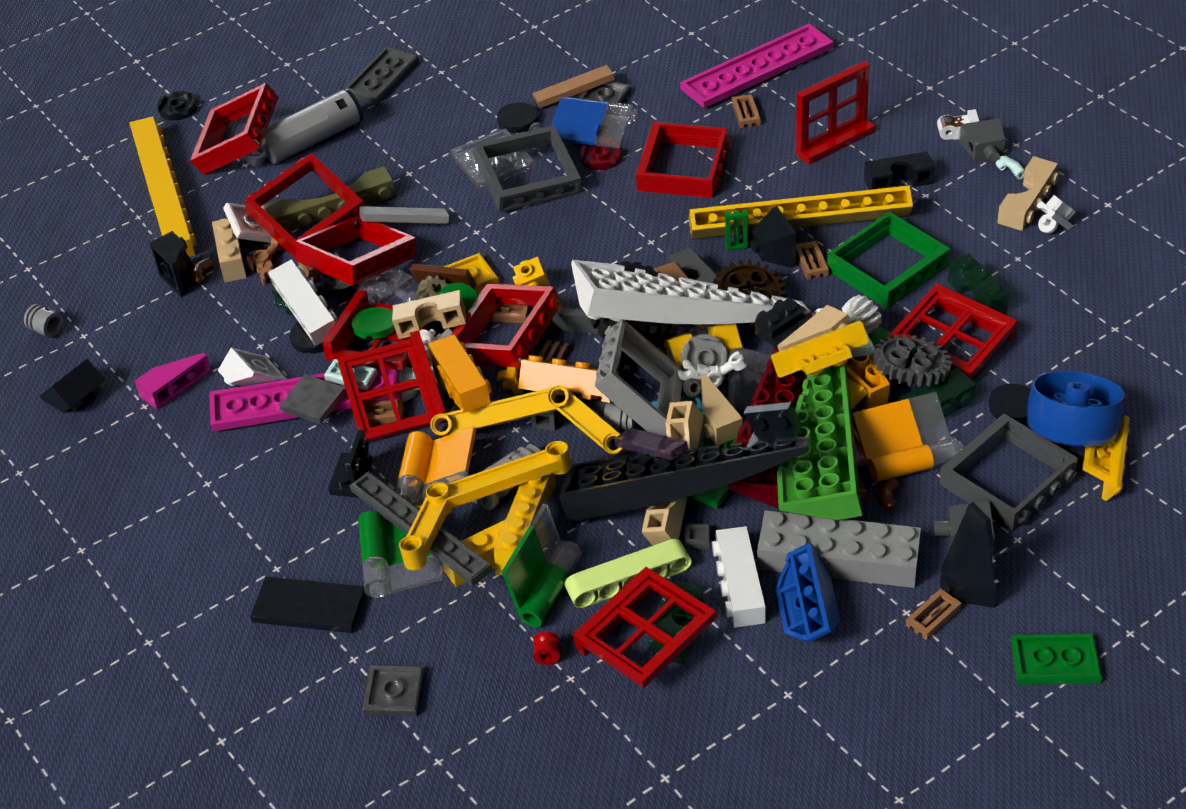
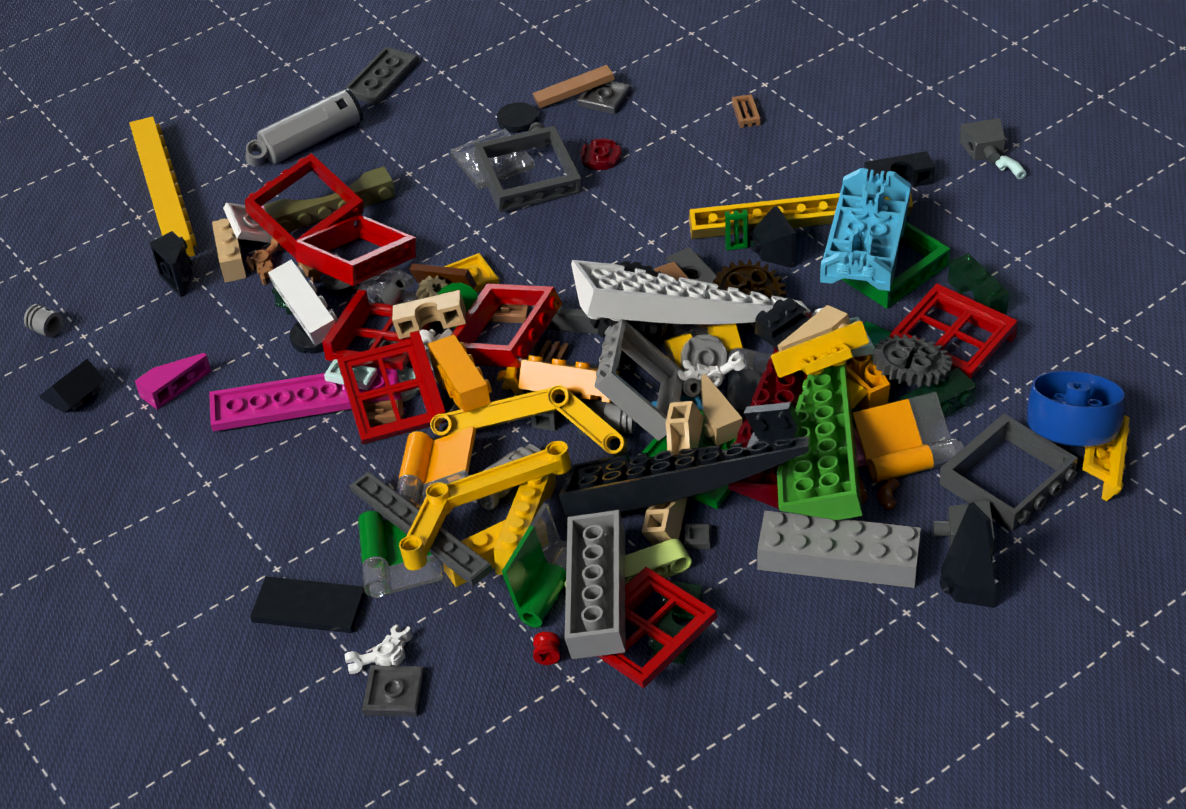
black tile [157,91,198,121] -> none
red window [190,83,279,175] -> none
reddish brown arm [190,258,213,284] -> none
white slope [218,348,287,387] -> none
flat silver tile [279,374,346,424] -> none
black bracket [328,429,373,498] -> none
green tile [351,307,395,339] -> none
light grey tile [359,206,449,224] -> none
yellow brick [513,257,550,286] -> none
blue door [551,97,638,148] -> none
clear purple tile [614,428,688,460] -> none
red window [636,122,731,198] -> none
dark pink plate [680,24,834,108] -> none
white brick [712,526,765,628] -> none
blue wedge [775,542,841,642] -> none
red window [796,61,875,165] -> none
medium nougat tile [796,241,829,280] -> none
white gear [842,294,882,334] -> none
medium nougat tile [906,589,962,640] -> none
white leg [937,109,979,140] -> none
black tile [988,384,1030,423] -> none
tan arch [997,156,1060,231] -> none
green tile [1010,634,1102,685] -> none
white hips [1037,195,1076,234] -> none
none -> white piece [345,625,412,674]
none -> dark grey cone [381,278,407,305]
none -> light grey brick [565,510,626,659]
none -> medium azure piece [820,168,911,291]

